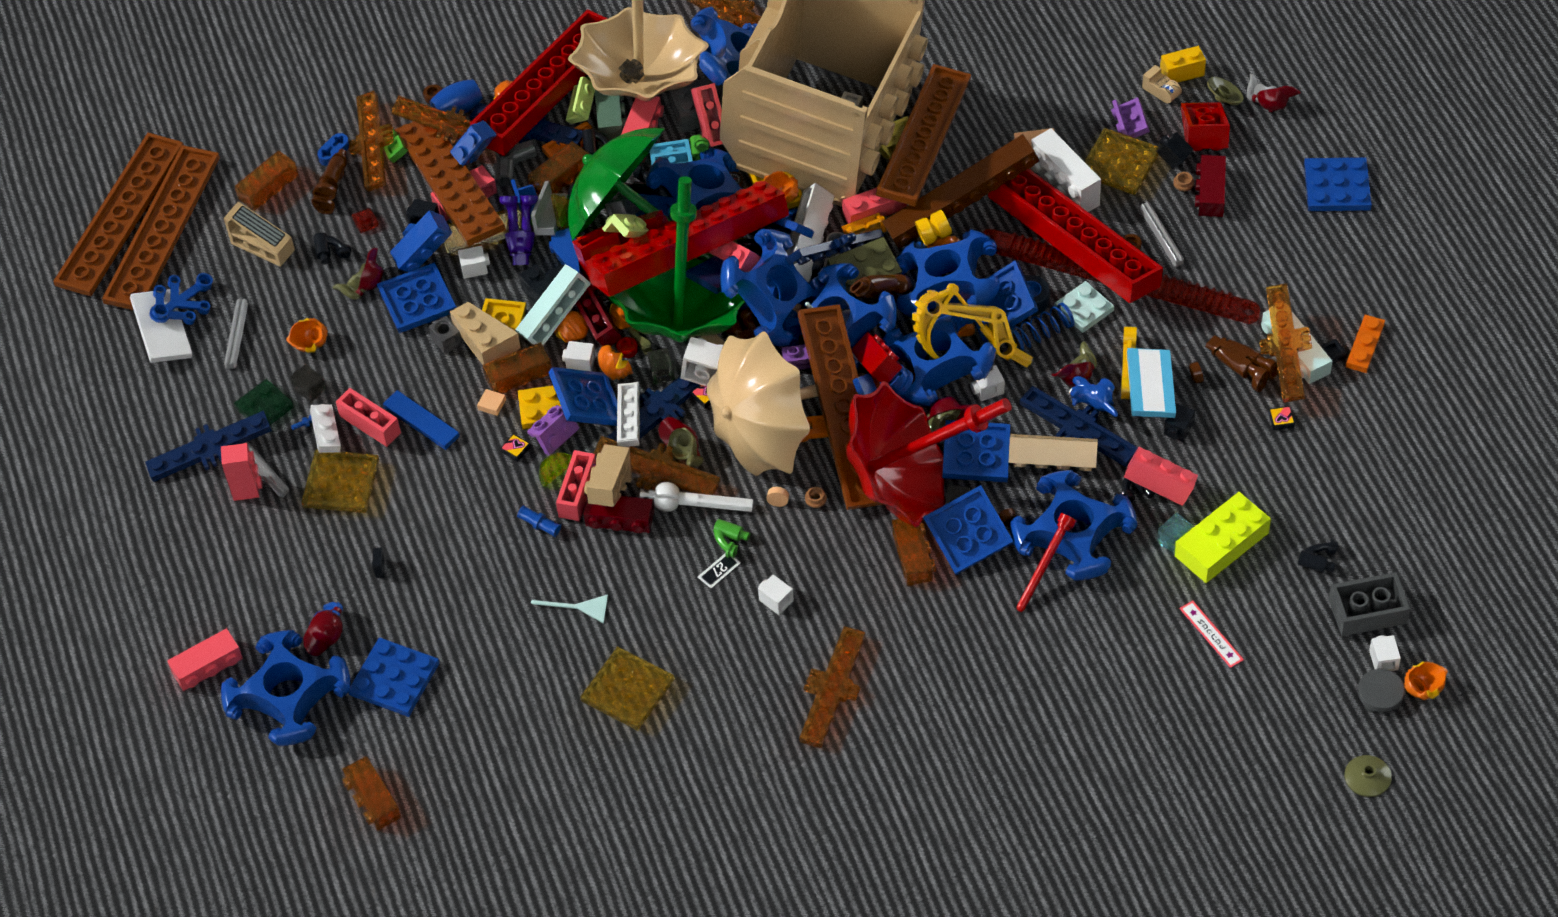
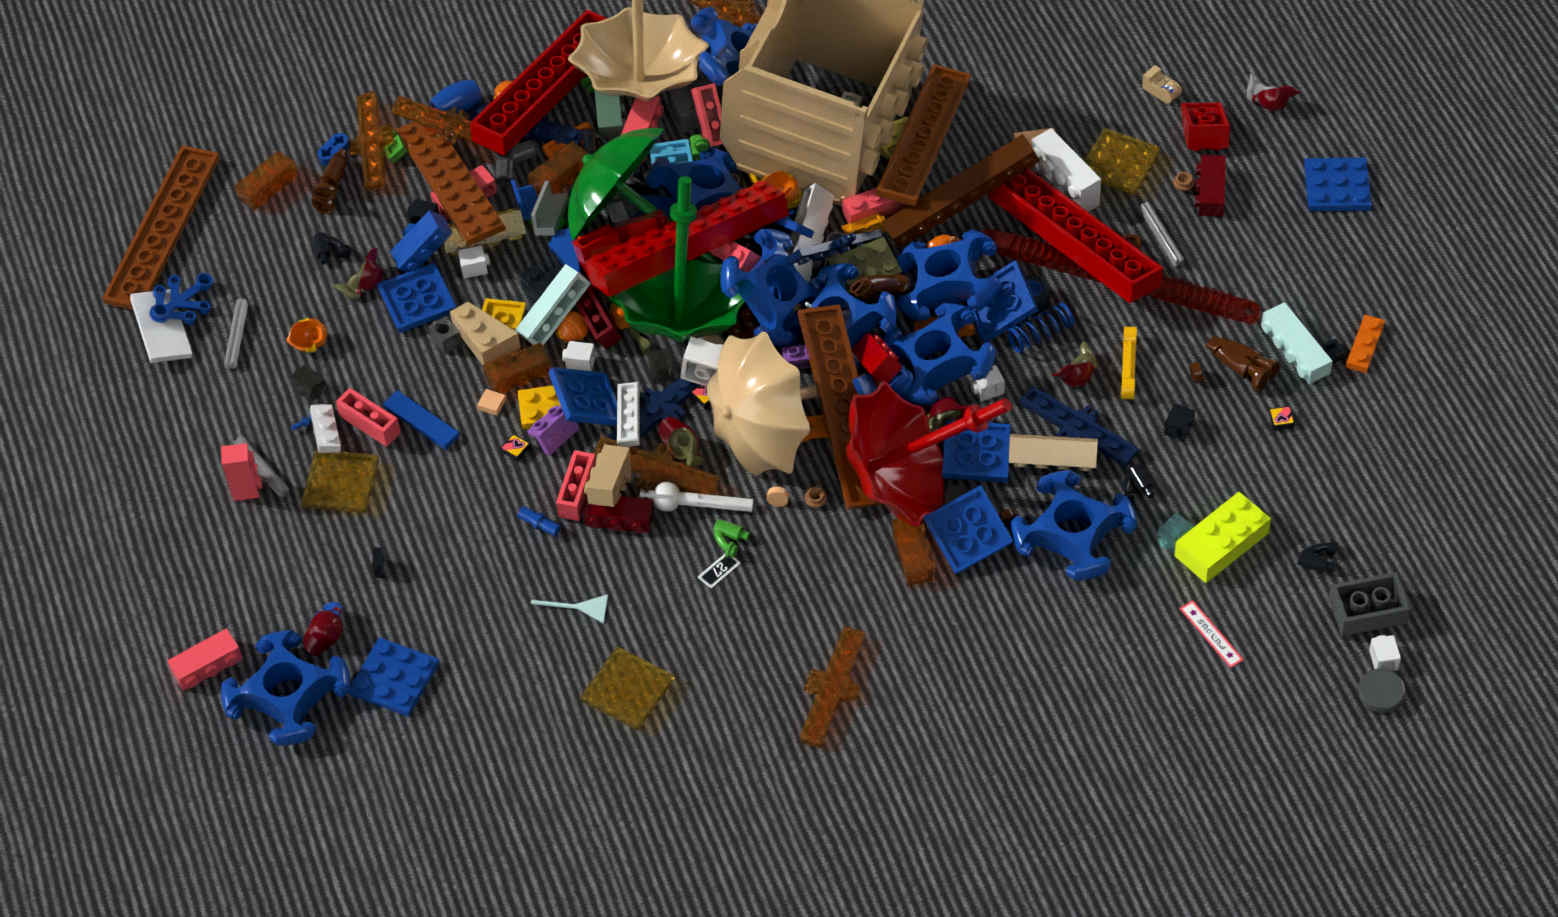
dark orange plate [53,132,184,297] -> none
dark blue hinge [145,410,272,482] -> none
tan wedge [224,202,295,267] -> none
clear green plate [234,379,294,425] -> none
clear orange brick [342,756,401,831] -> none
clear red plate [351,207,379,234] -> none
reddish brown tile [423,84,442,104] -> none
blue brick [450,120,496,166] -> none
dark purple piece [499,195,538,265] -> none
clear neon green plate [539,452,572,487] -> none
clear yellow piece [551,194,581,234] -> none
yellowish green bracket [566,77,595,124] -> none
orange hair [598,345,633,380] -> none
yellowish green bracket [602,214,649,238] -> none
red tile [616,337,638,358] -> none
clear smoke gear [619,59,644,84] -> none
dark blue tile [686,256,744,294] -> none
white brick [758,575,794,615] -> none
yellow piece [912,283,1033,368] -> none
yellow wheel [915,210,952,246] -> none
red piece [1016,513,1077,612] -> none
light aqua plate [1054,281,1114,333] -> none
blue animal [1069,376,1118,417] -> none
medium lavender bracket [1111,97,1150,141] -> none
coral brick [1124,447,1198,506] -> none
tile [1127,348,1176,418] -> none
black brick [1156,132,1193,168] -> none
yellow brick [1160,45,1206,83] -> none
olive dish [1207,77,1244,105] -> none
clear orange hinge [1259,283,1312,403] -> none
olive dish [1344,755,1392,797] -> none
orange hair [1404,661,1448,700] -> none

